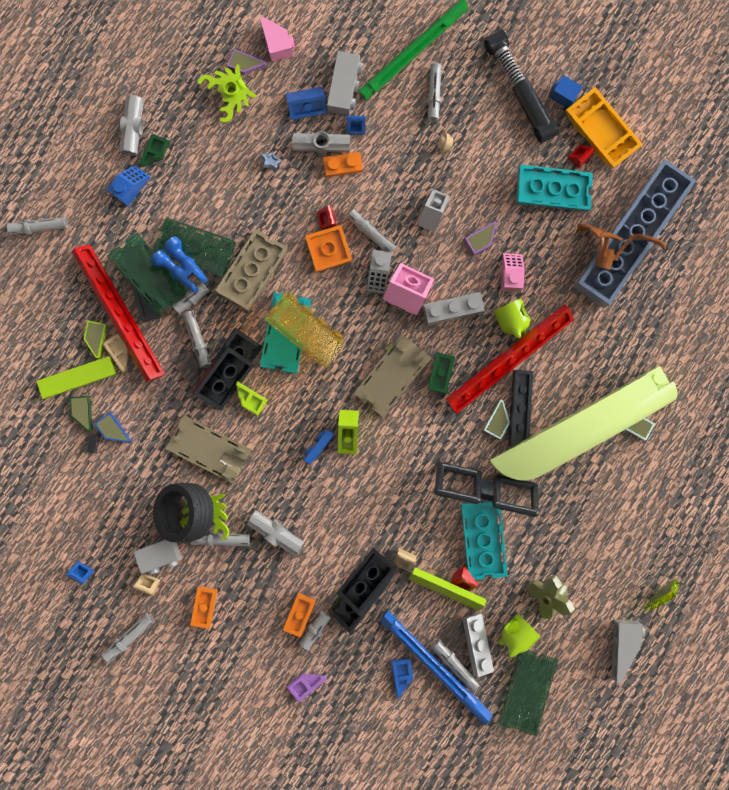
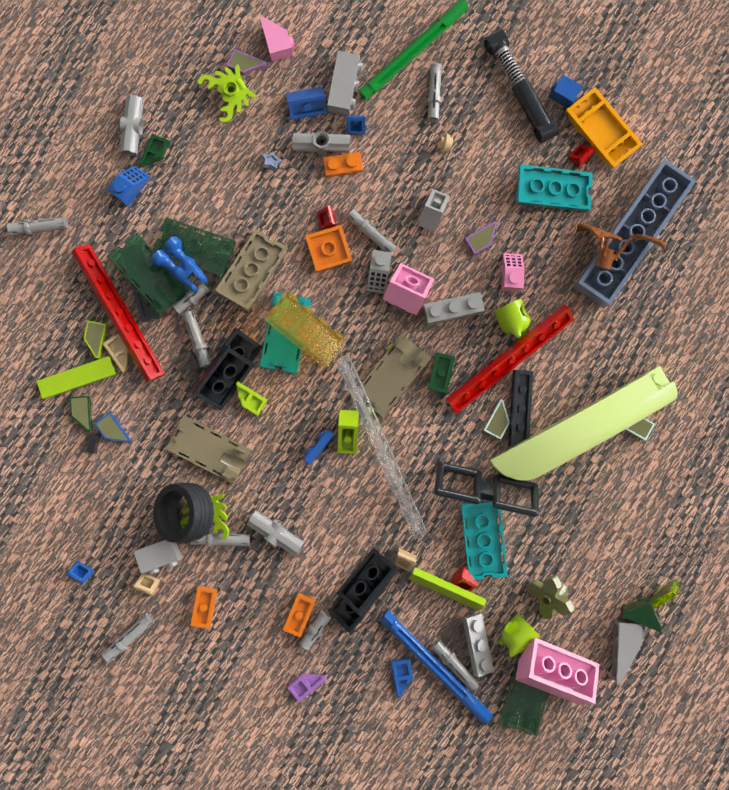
none -> clear plate [336,356,427,540]
none -> bright pink slope [515,638,600,705]
none -> dark green slope [621,597,662,633]

